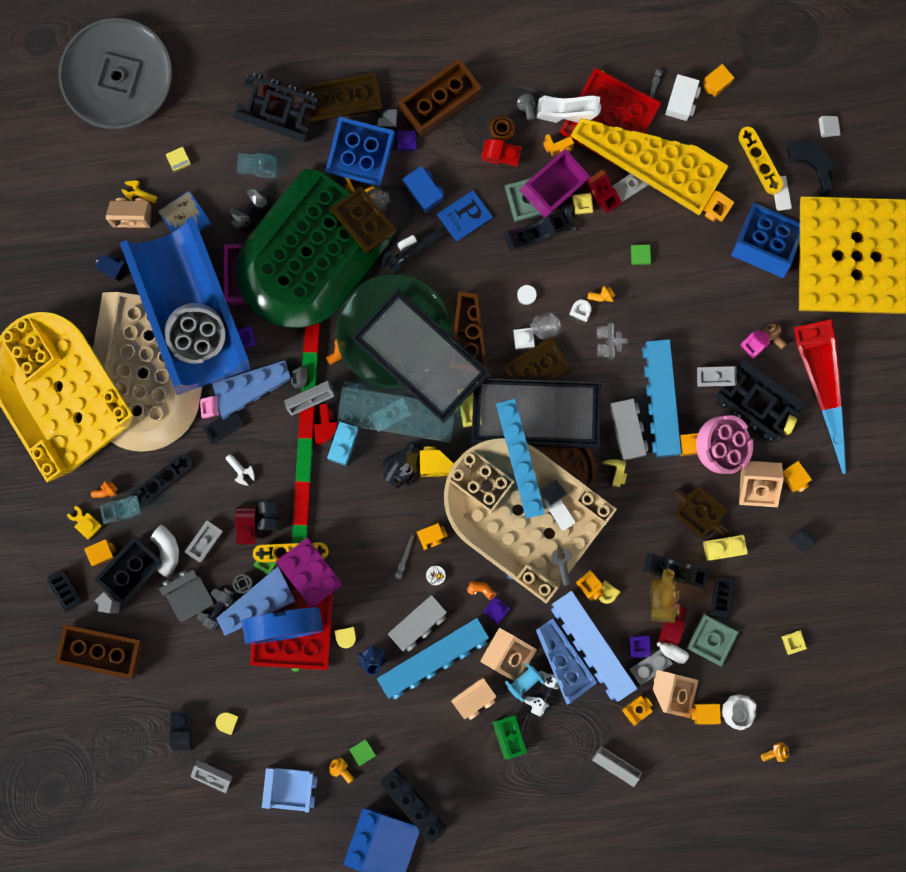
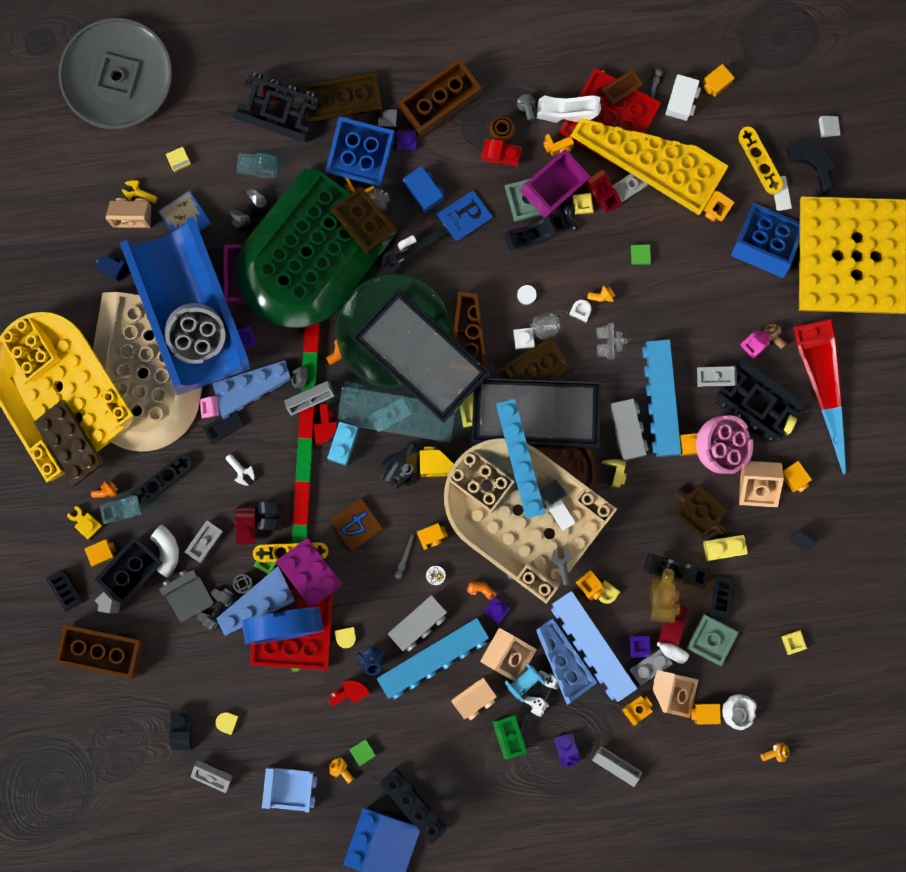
none -> dark brown plate [34,400,104,486]
none -> red brick [328,680,370,707]
none -> reddish brown tile [330,498,383,552]
none -> dark purple bracket [554,733,580,767]
none -> reddish brown tile [602,69,644,106]

